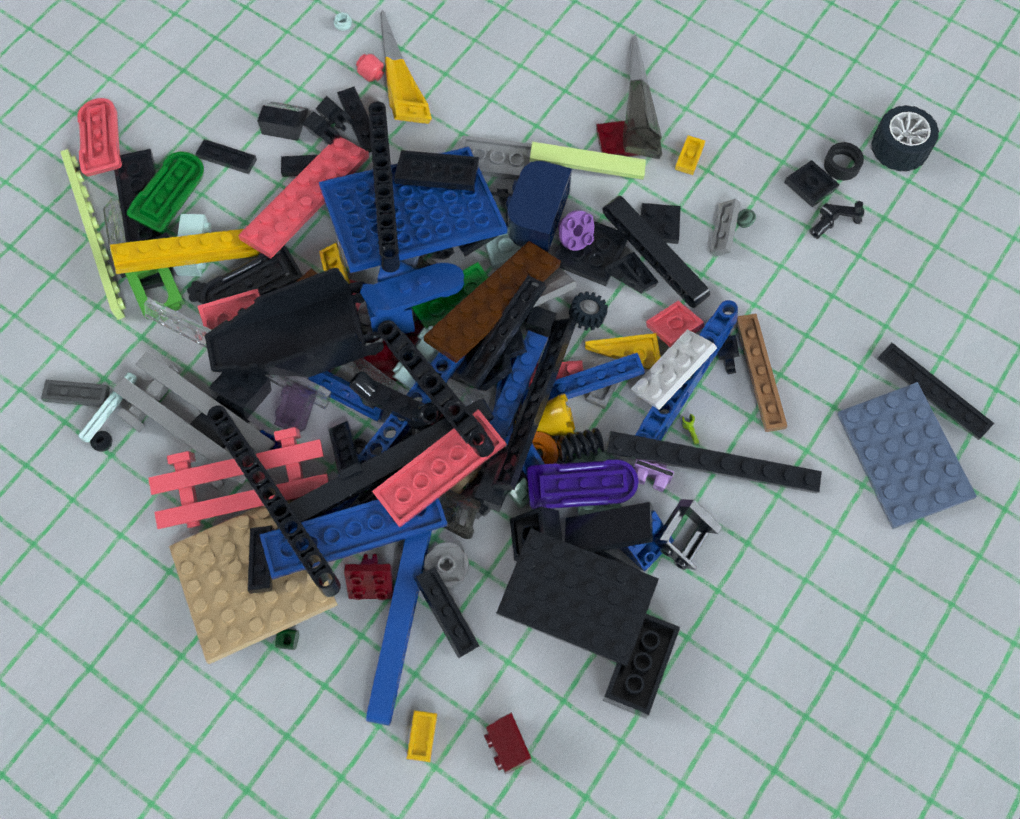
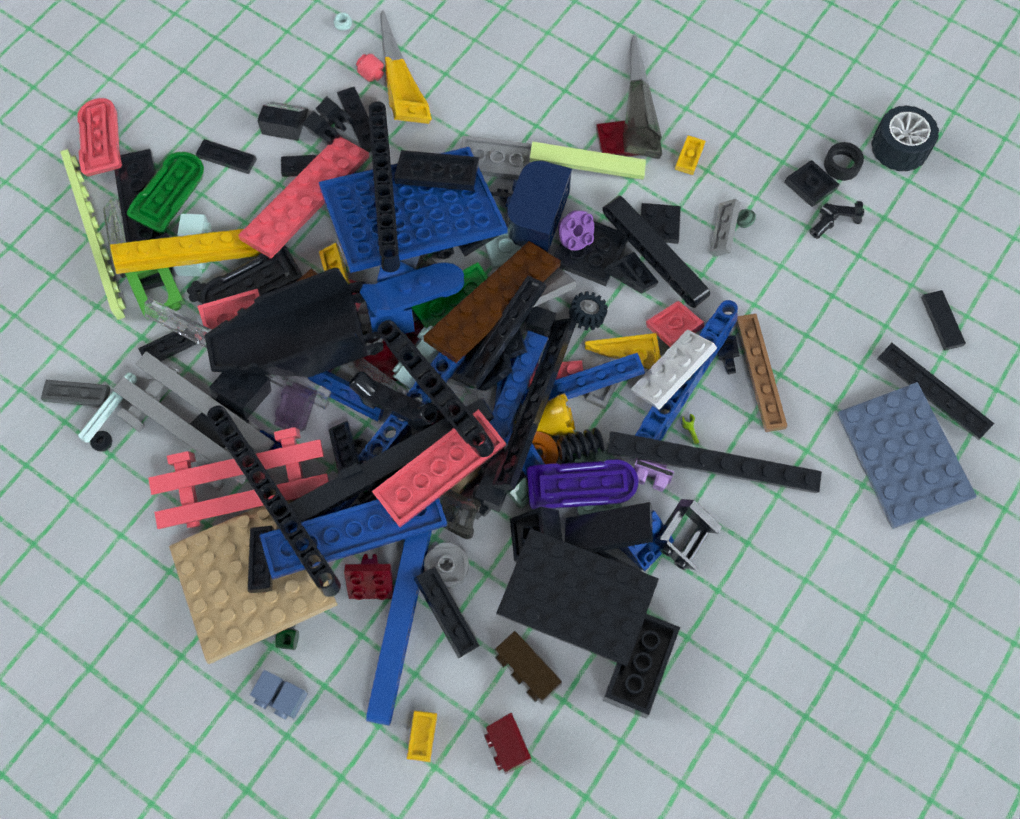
none -> black tile [138,321,204,362]
none -> sand blue piece [250,670,308,720]
none -> dark brown brick [494,631,562,704]
none -> black tile [921,290,966,351]

